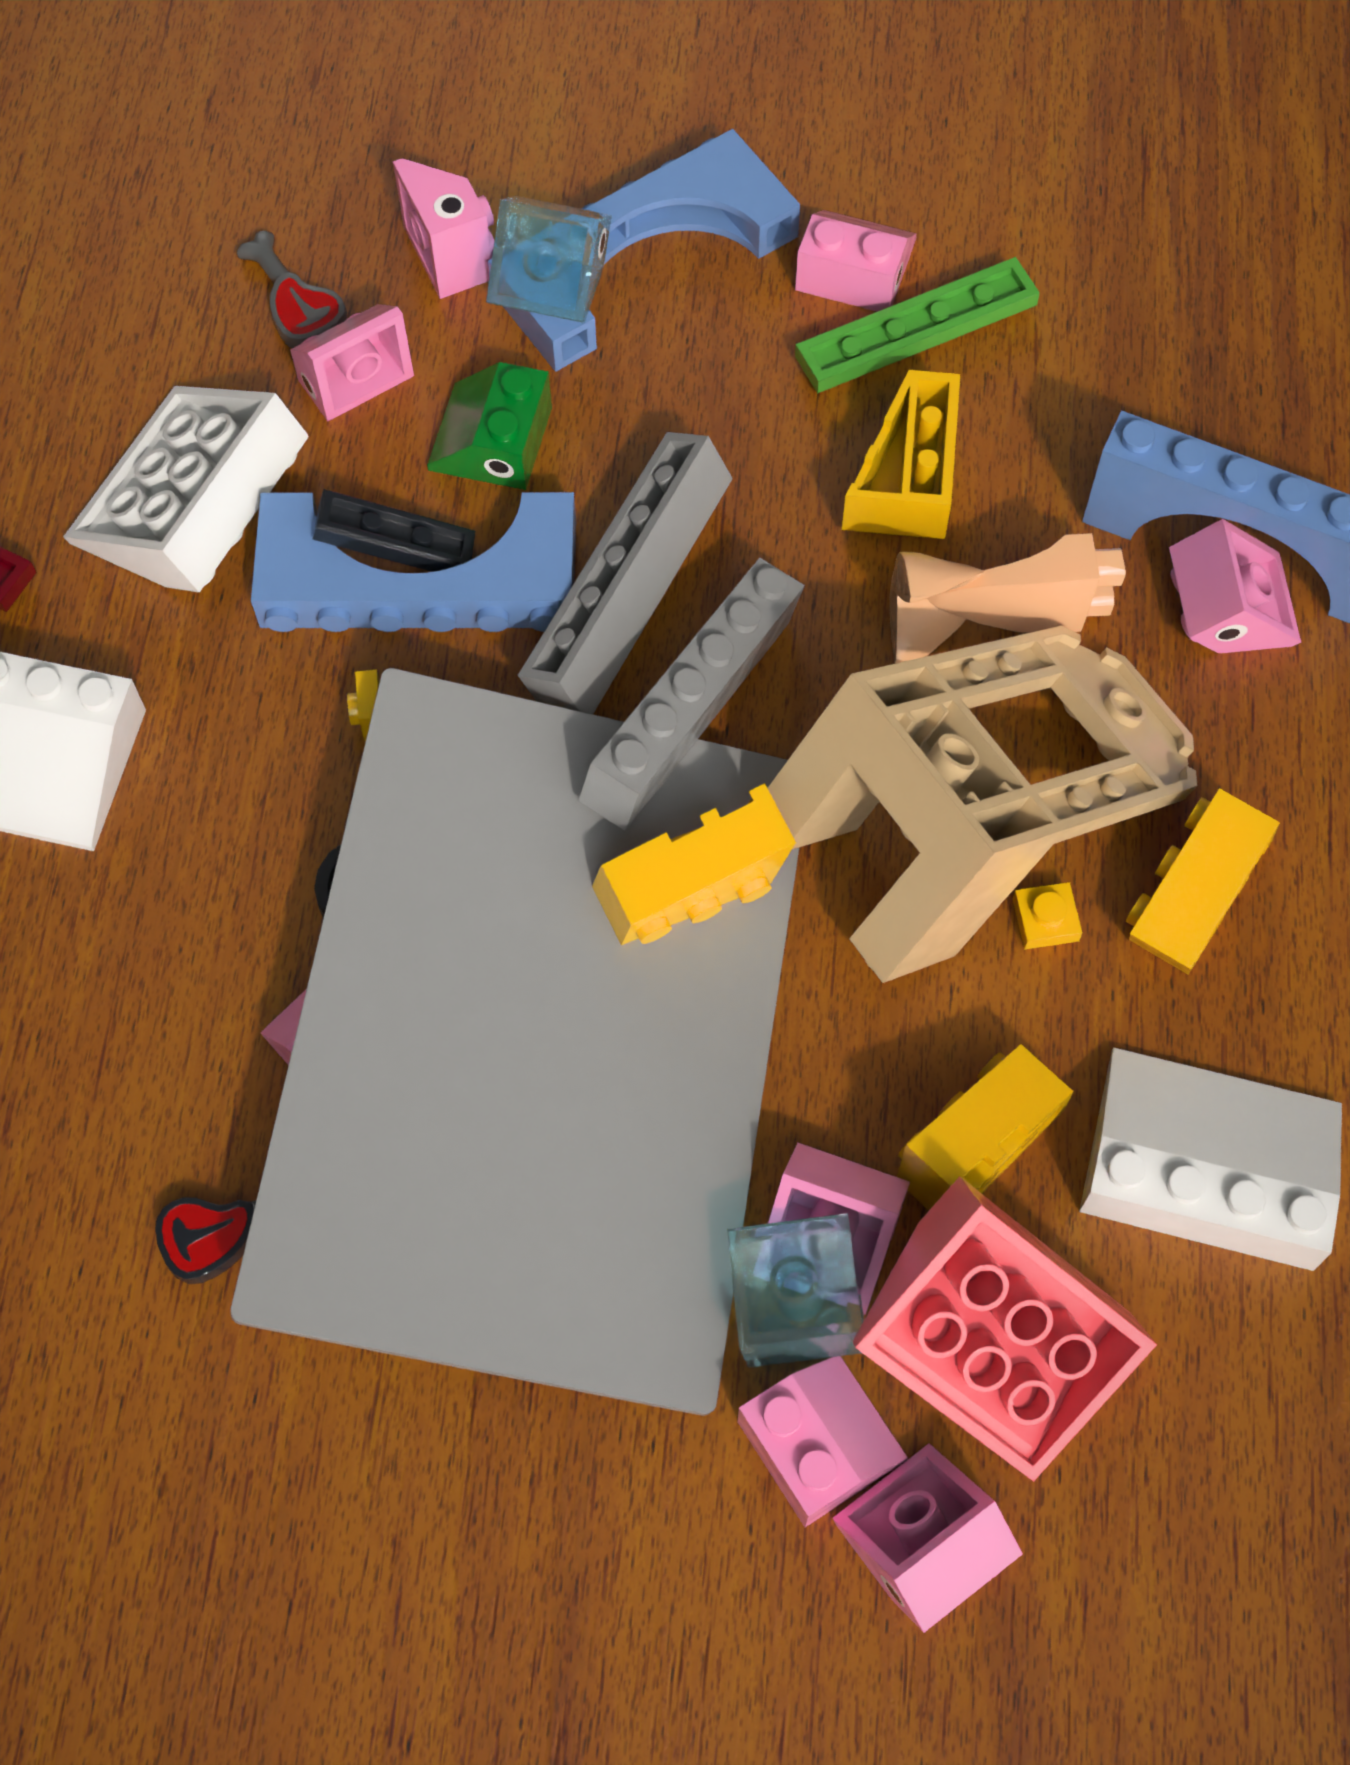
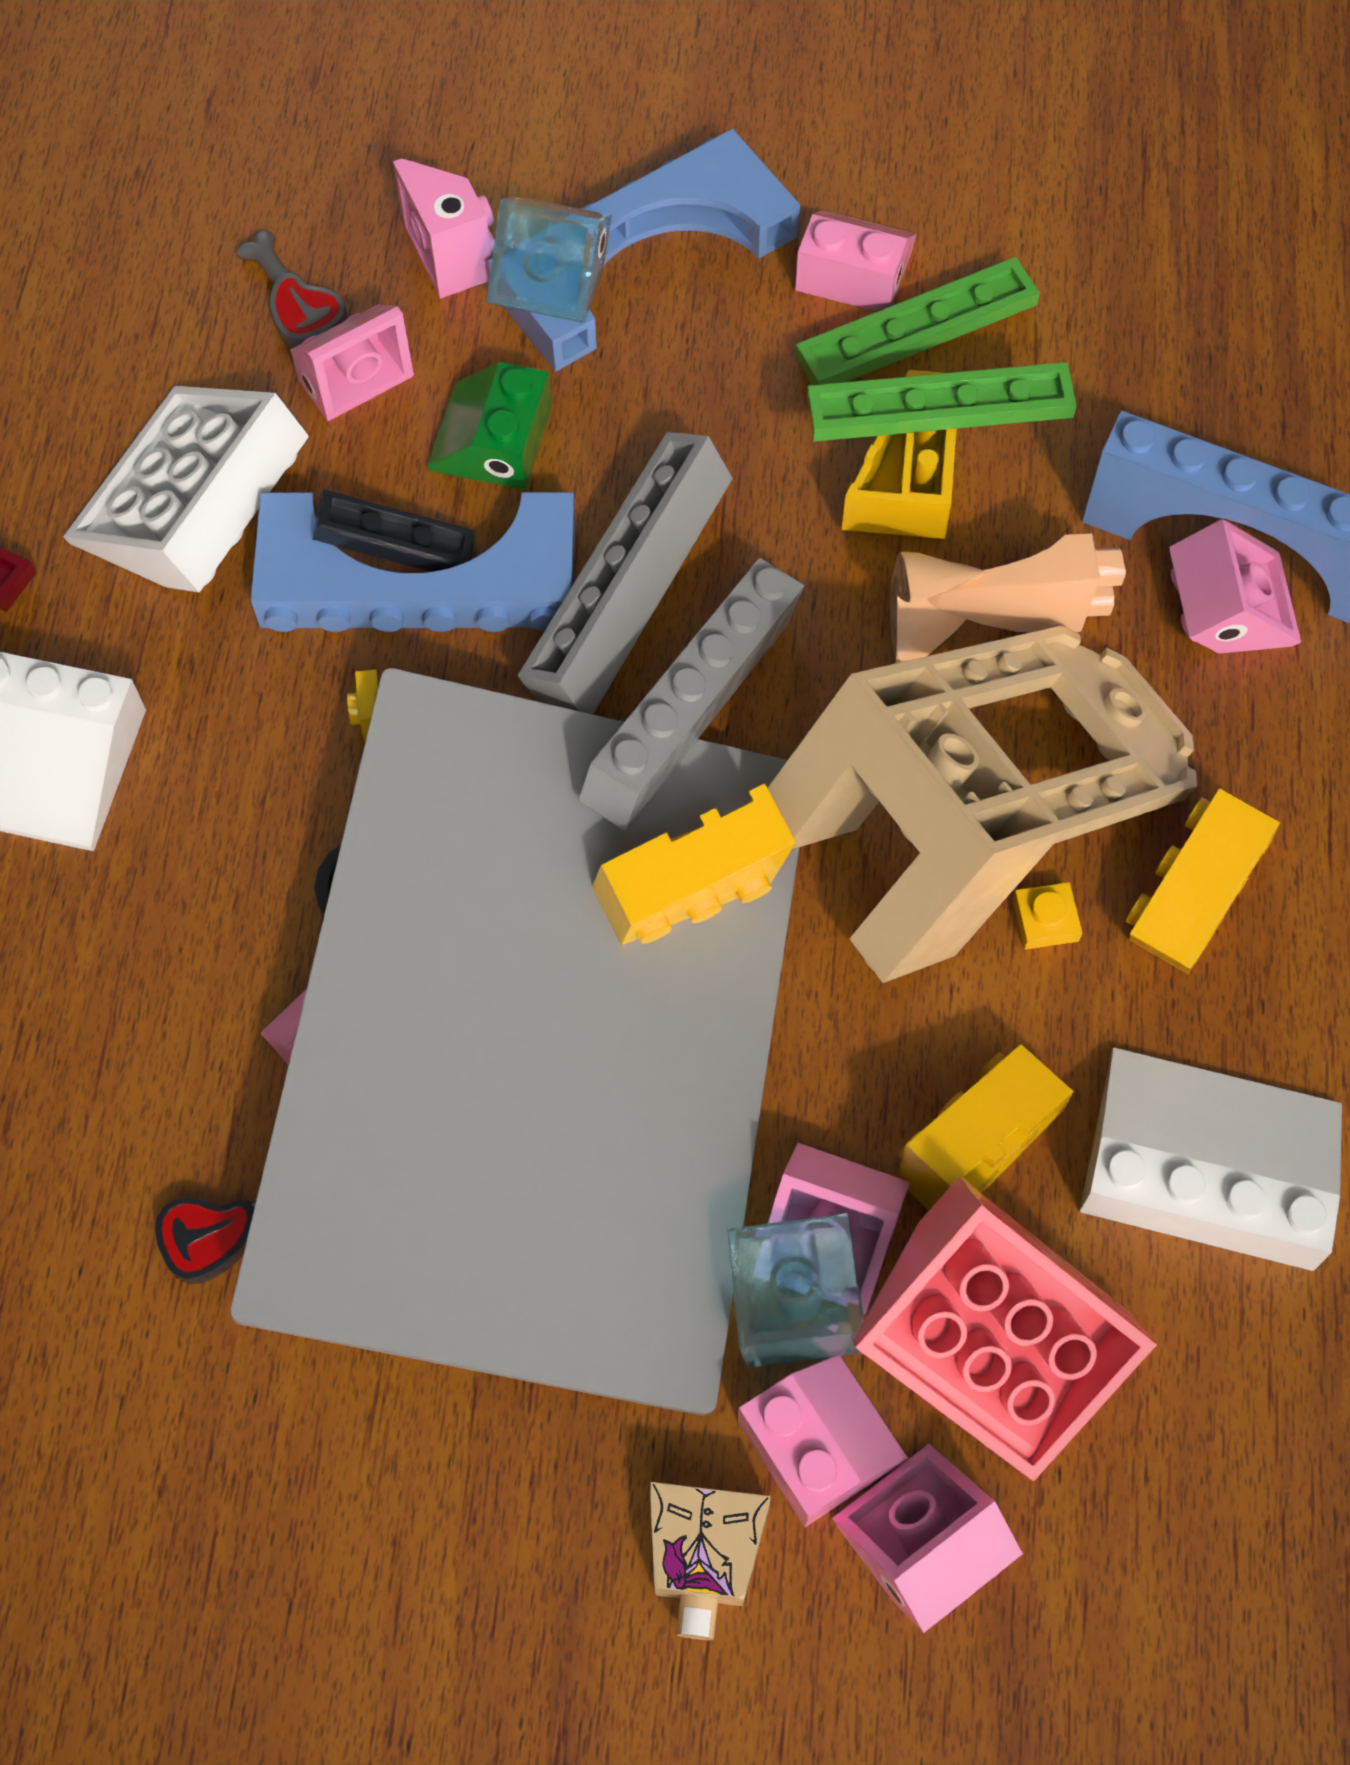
none -> tan torso [650,1482,770,1640]
none -> bright green plate [807,362,1077,442]

